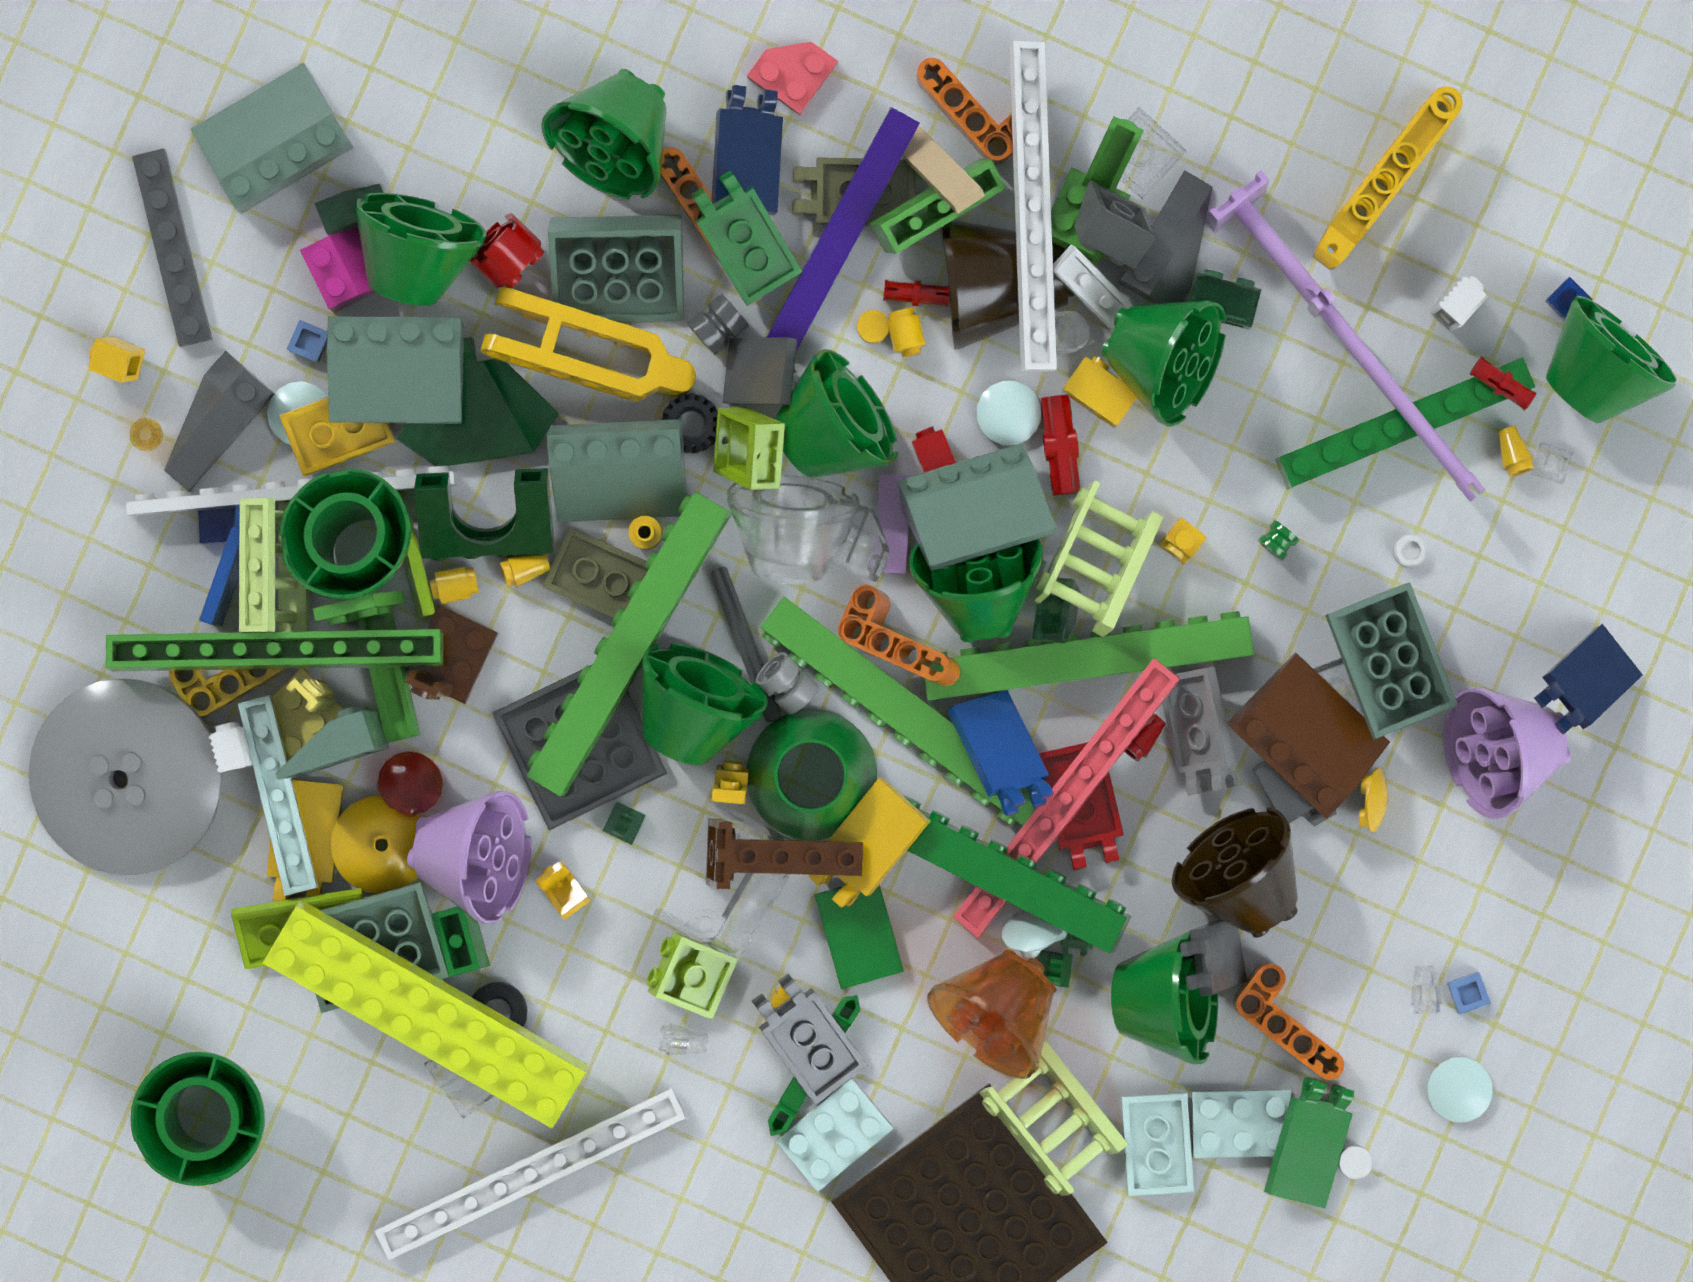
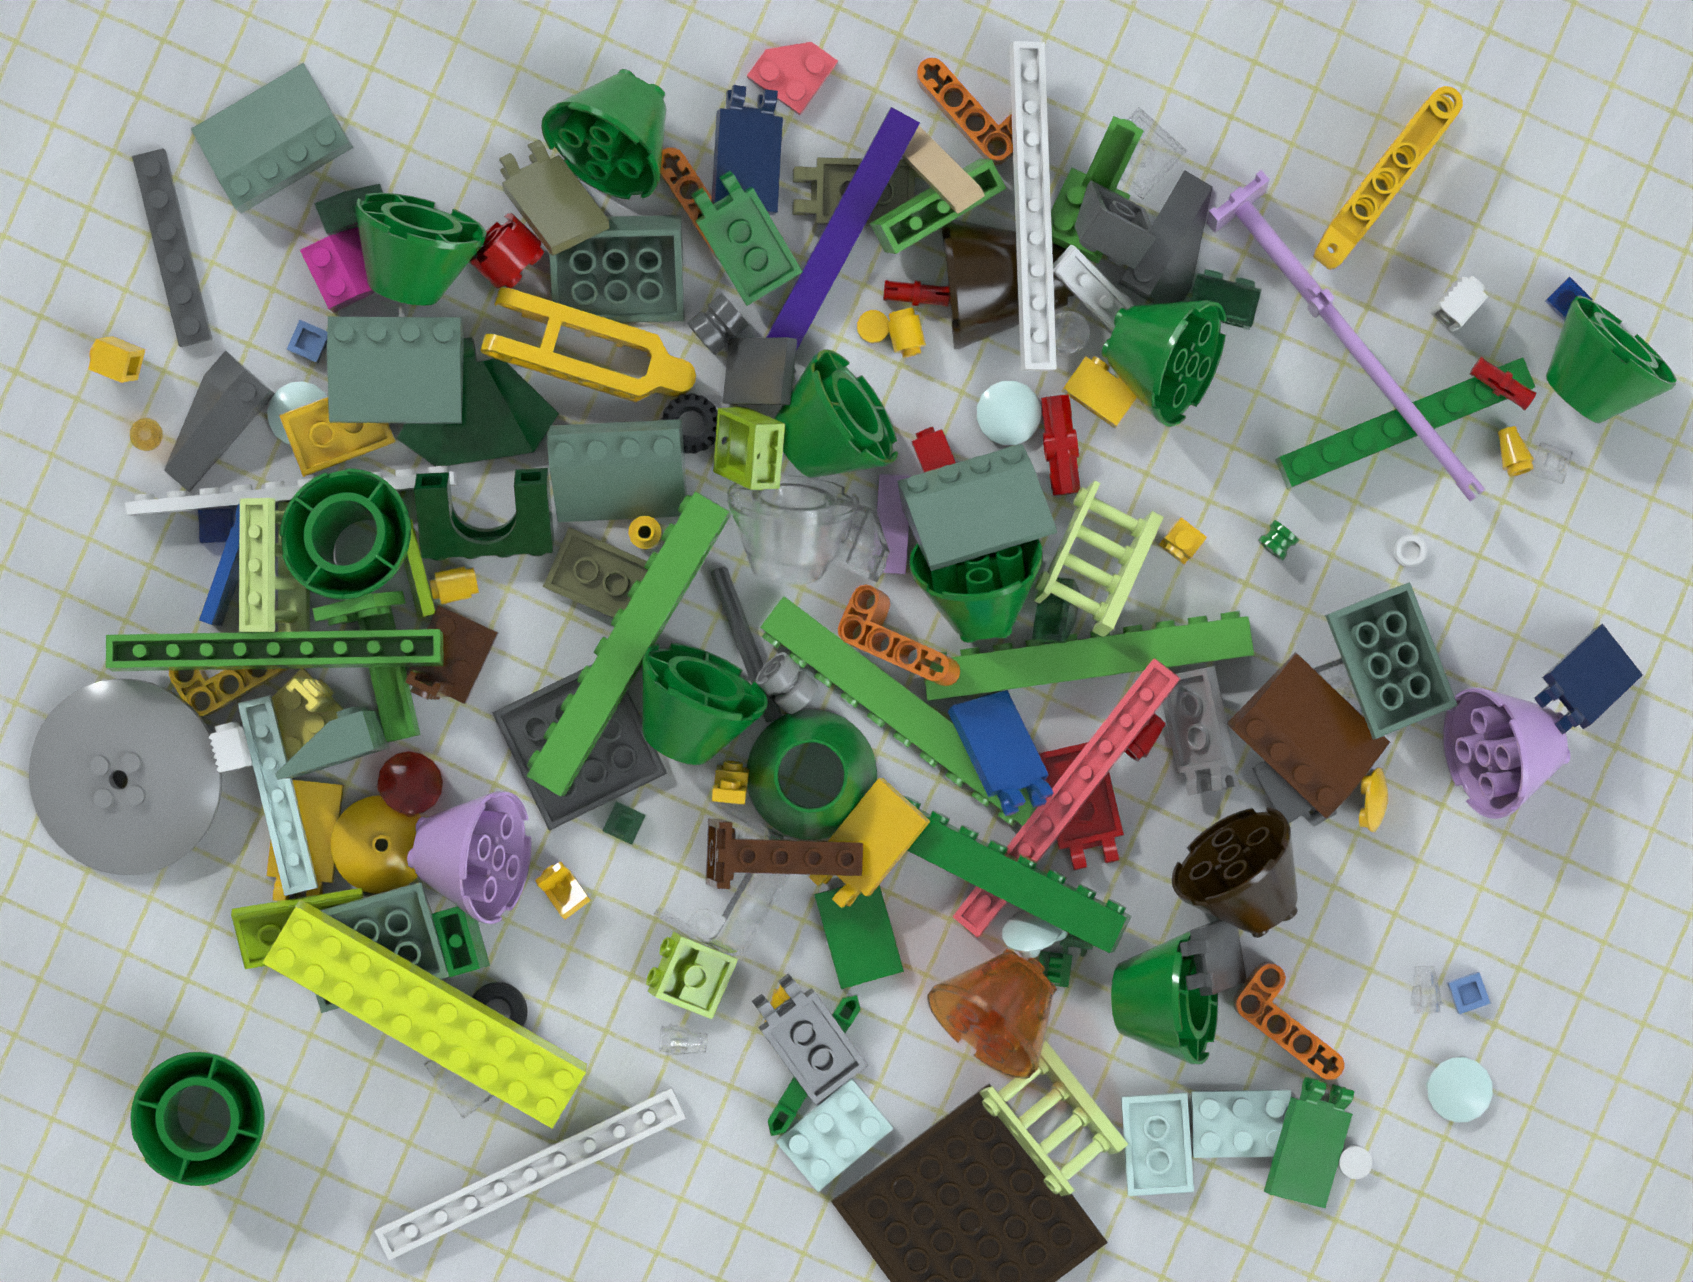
yellow cone [499,554,550,588] -> none
none -> olive tile [499,139,610,256]

